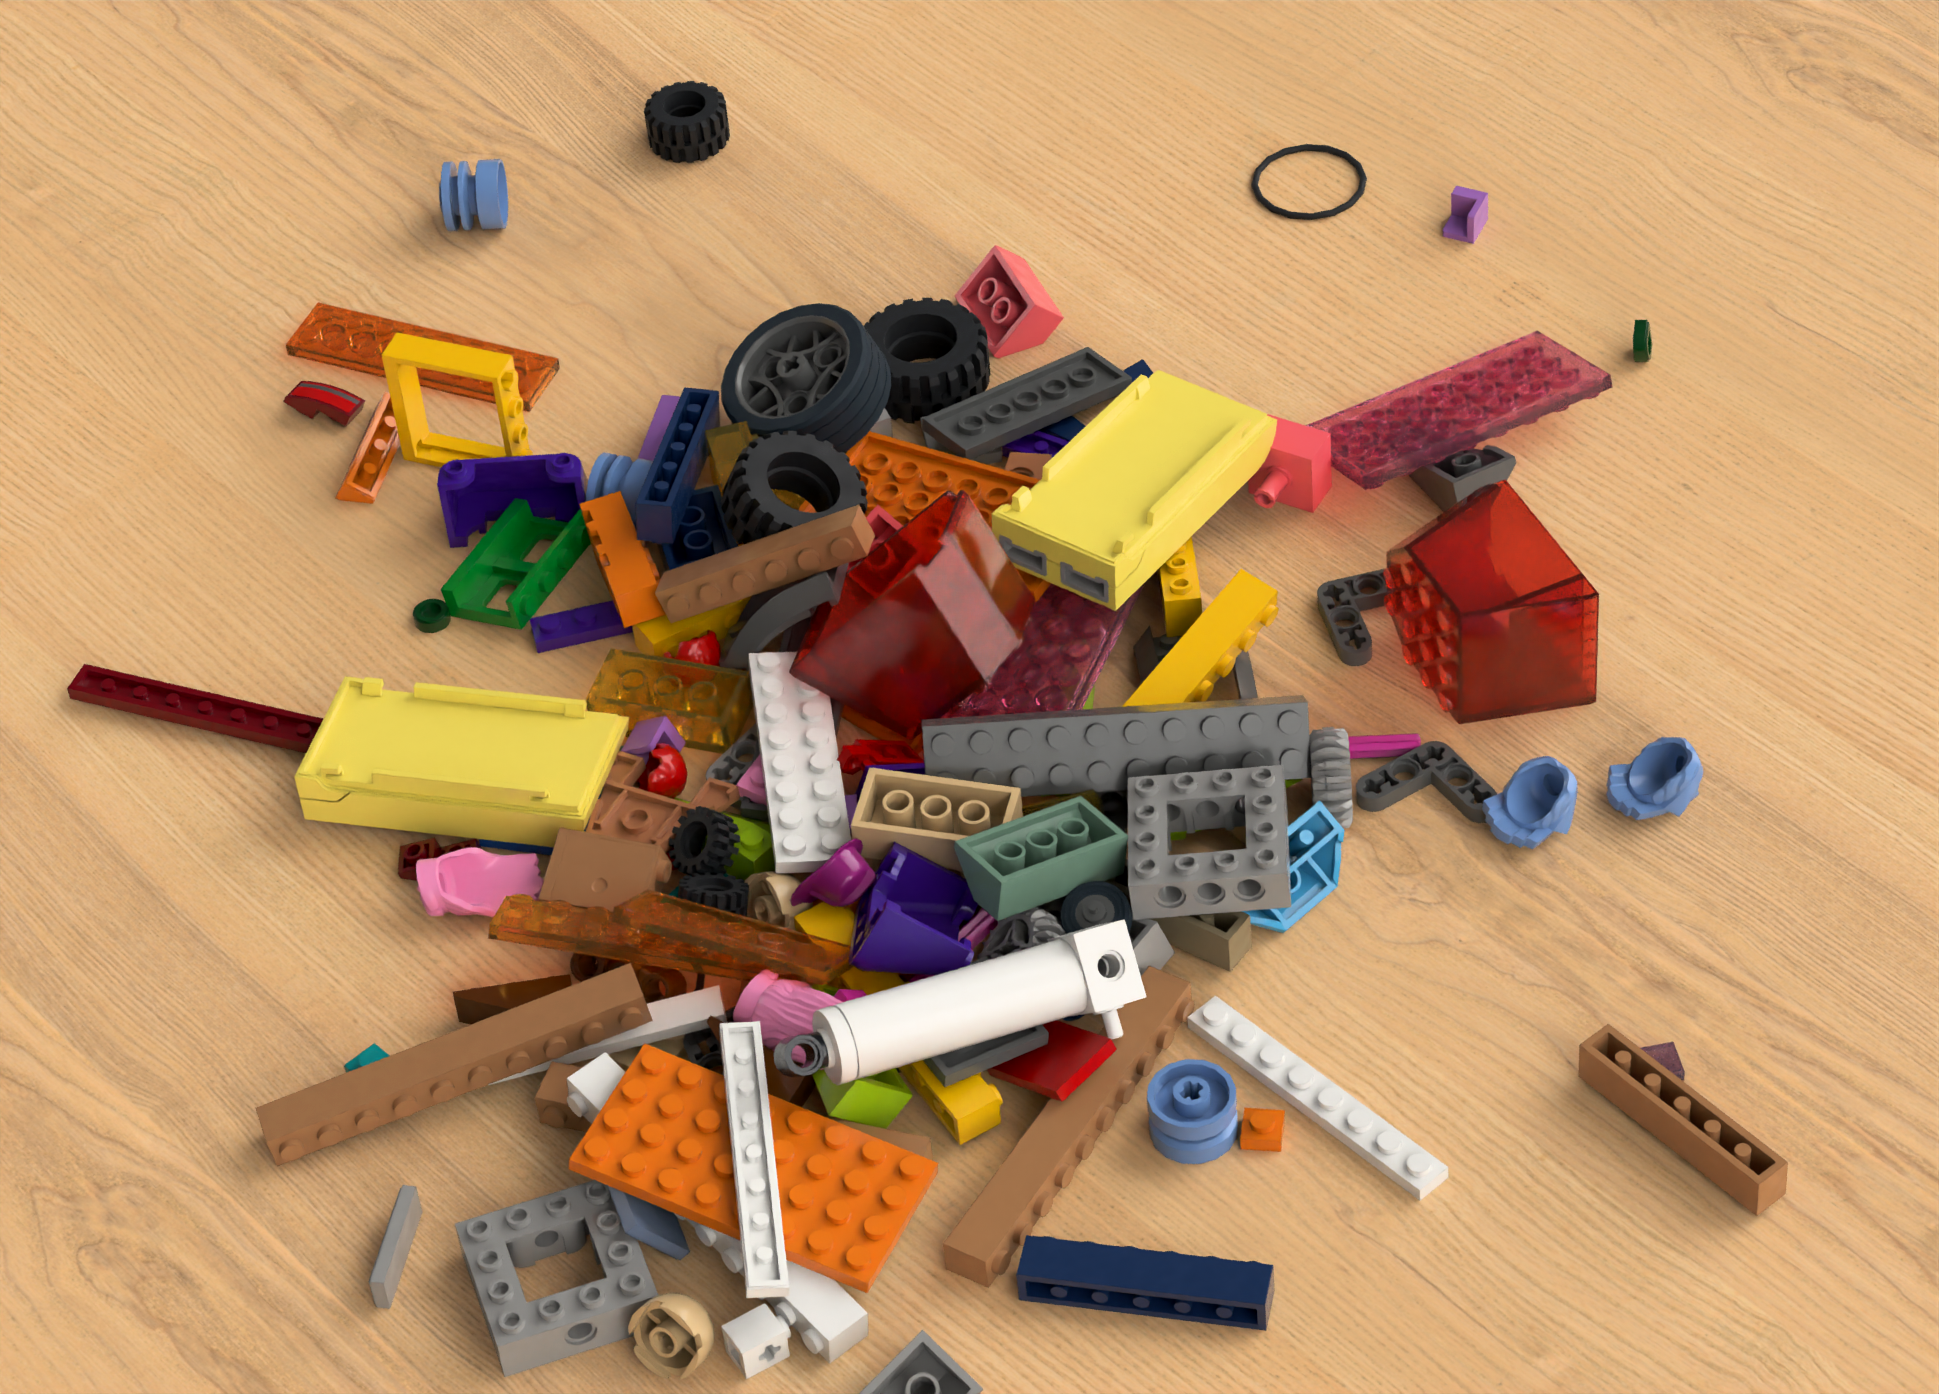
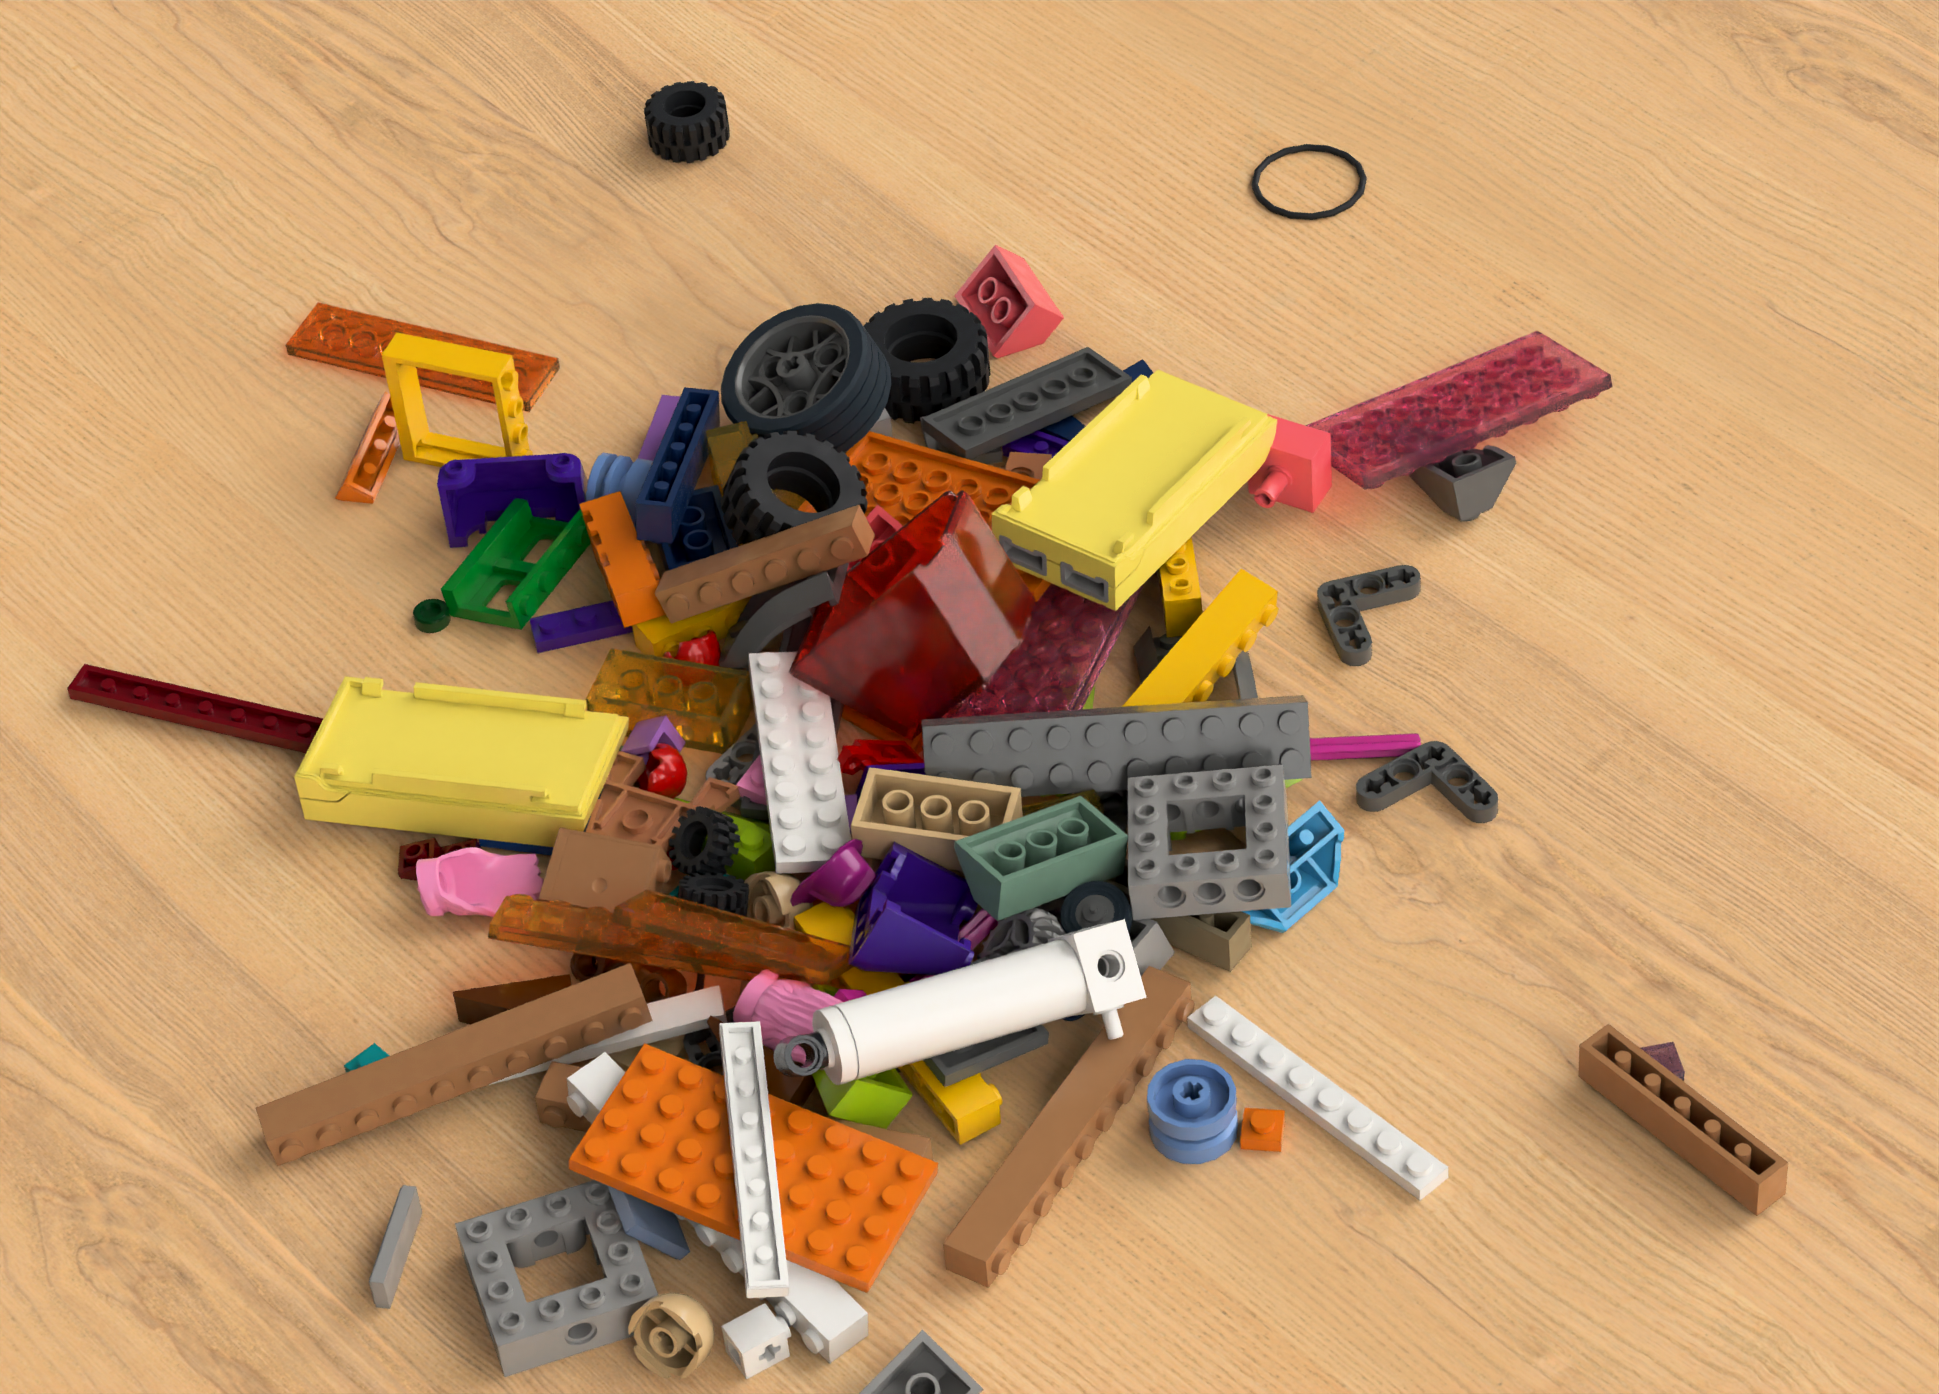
slope [283,381,366,427] -> none
medium blue wheel [439,159,508,232] -> none
red tile [987,1020,1117,1102] -> none
dark blue brick [1016,1235,1275,1331] -> none
light grey gear [1310,727,1353,828] -> none
clear red windscreen [1383,479,1599,724] -> none
medium lavender panel [1443,186,1488,244] -> none
medium blue hair [1482,756,1578,849] -> none
medium blue hair [1606,737,1703,820] -> none
dark green tile [1633,320,1653,362] -> none

